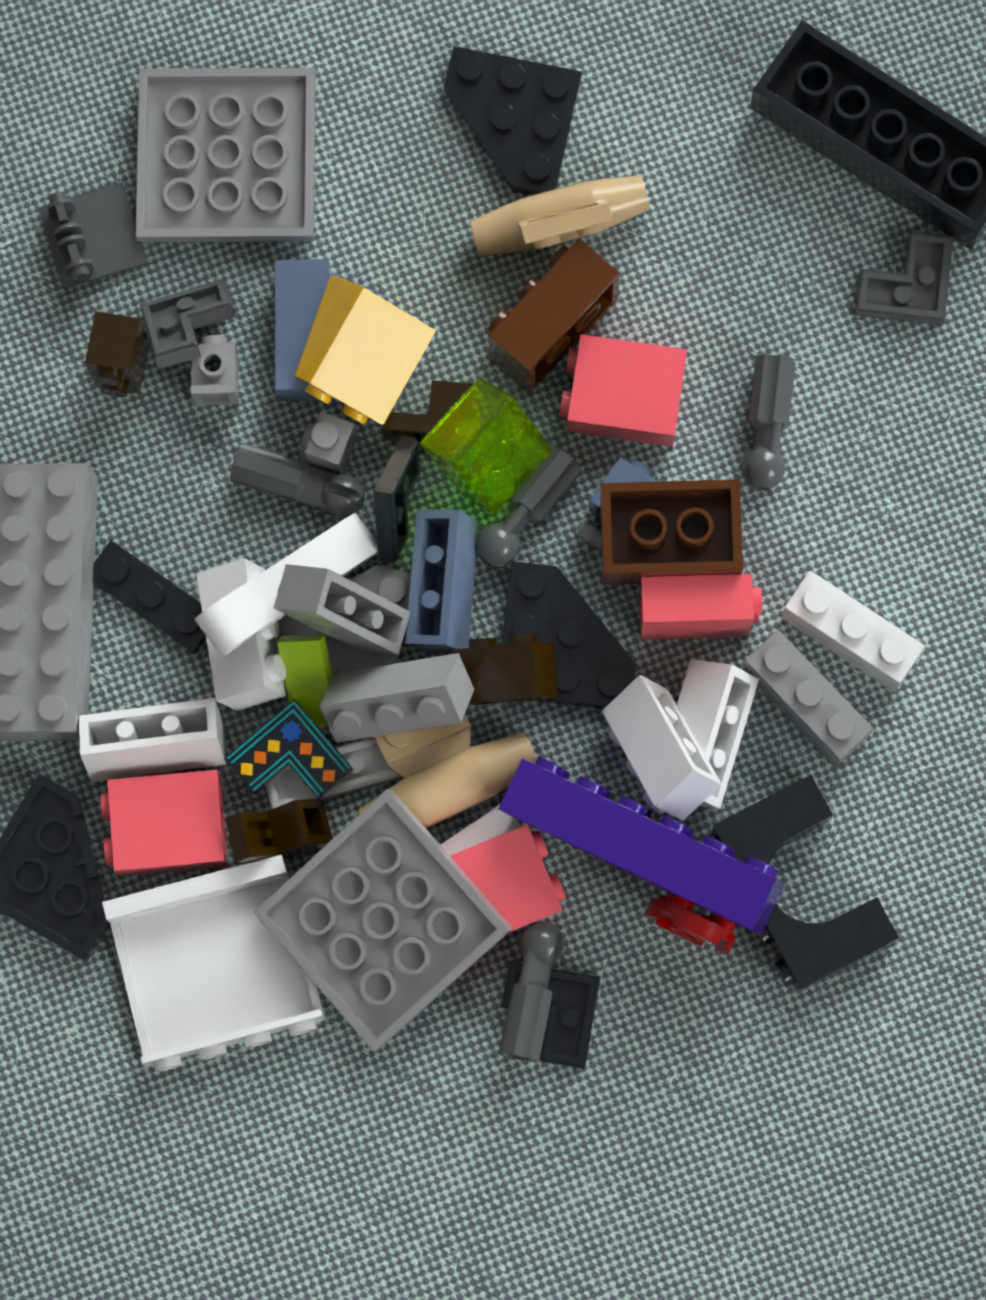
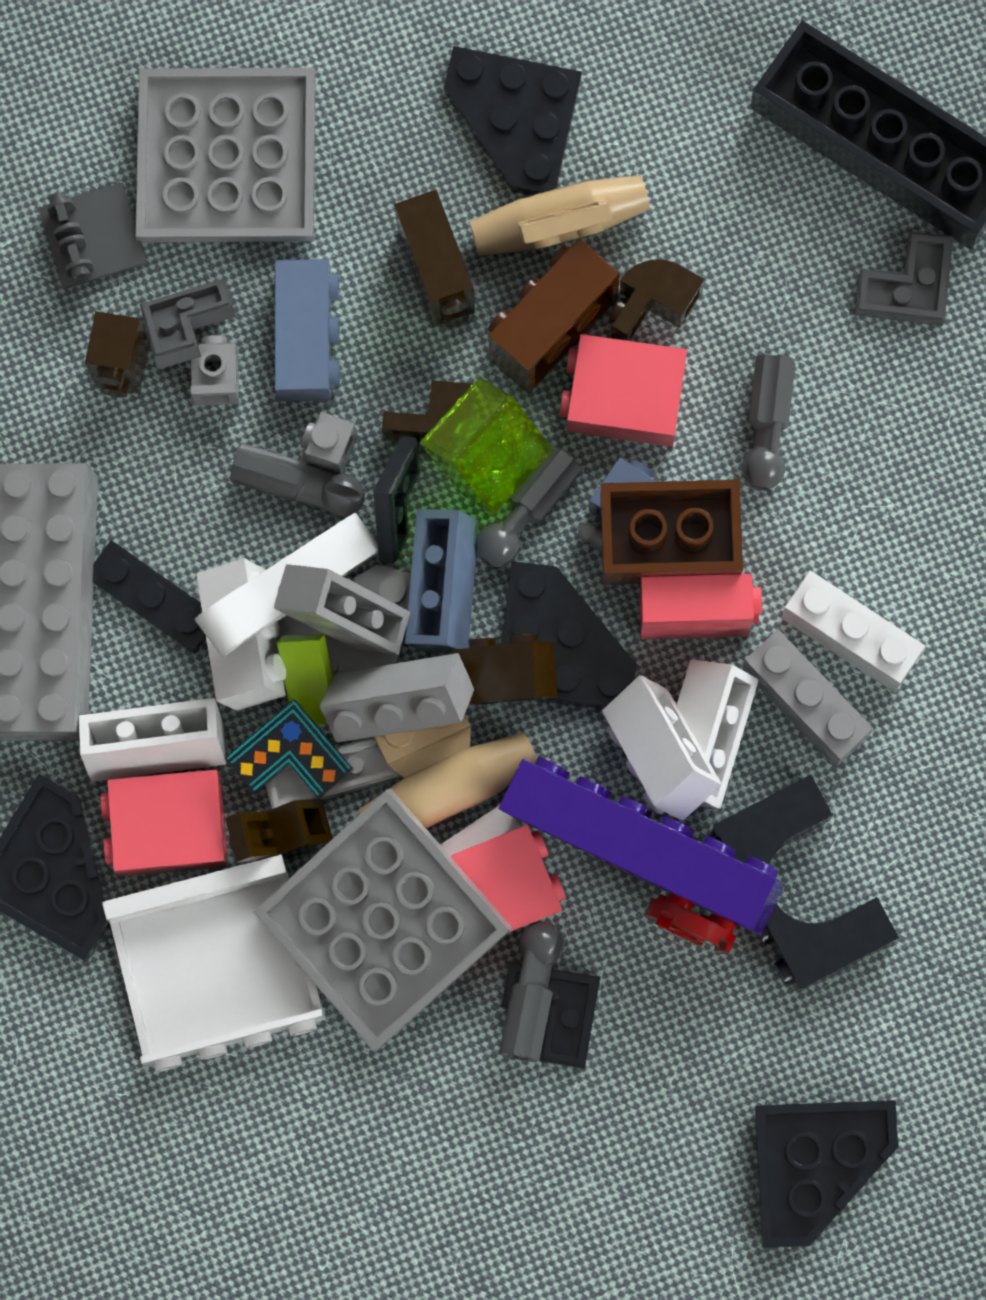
yellow slope [295,274,436,425] -> none
none -> dark brown brick [394,189,475,328]
none -> dark brown brick [609,259,705,341]
none -> black plate [754,1100,898,1248]

